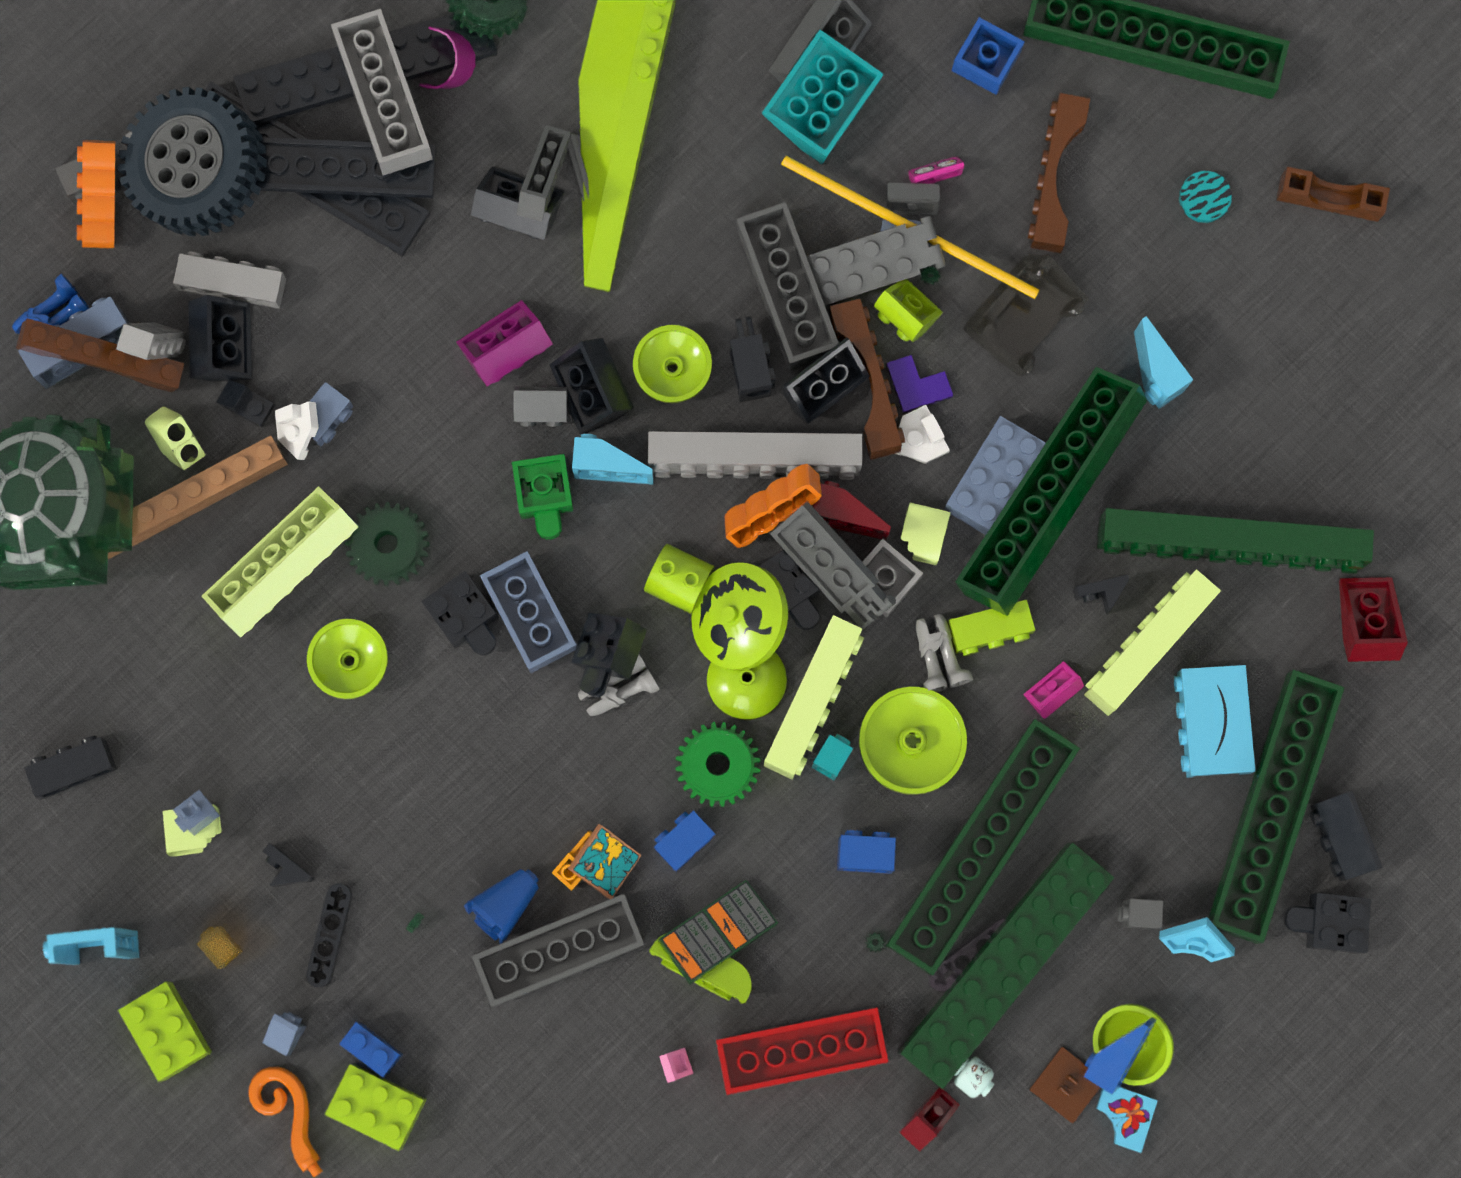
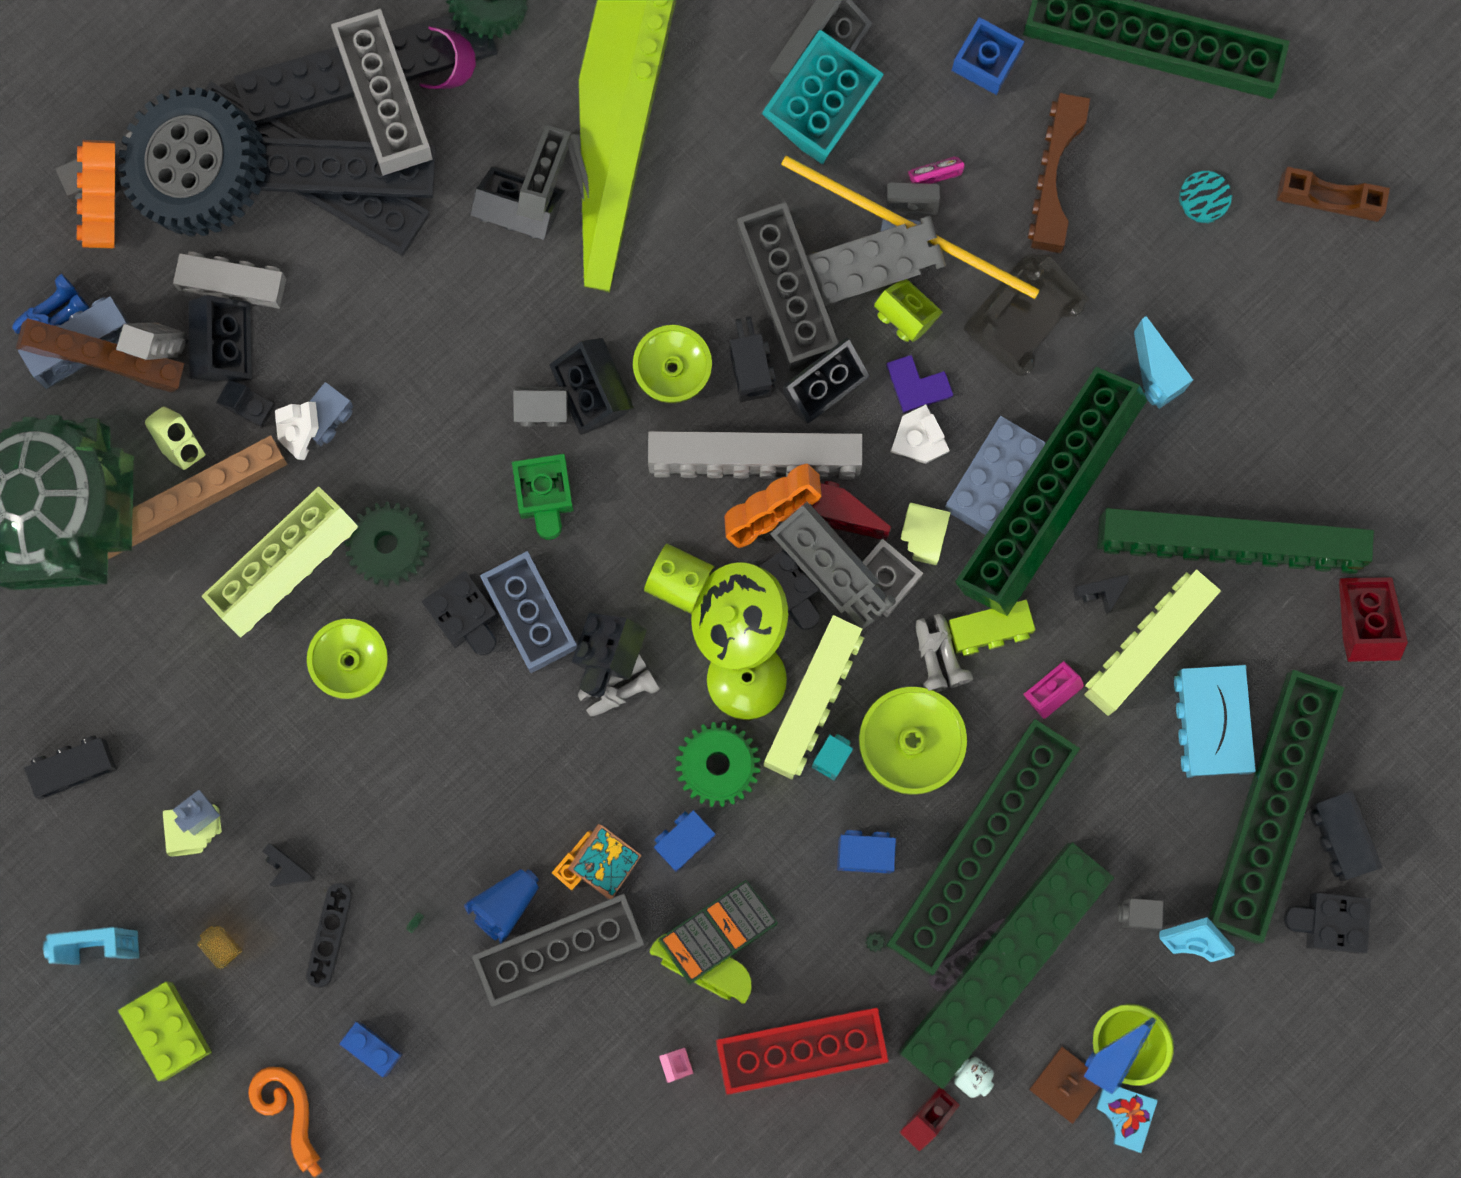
sand blue slope [263,1011,306,1056] -> none
lime brick [325,1064,427,1151] -> none
magenta slope [456,300,553,386] -> none
medium azure slope [572,434,654,484] -> none
reddish brown arch [829,299,905,460] -> none
clear green piece [920,265,941,286] -> none

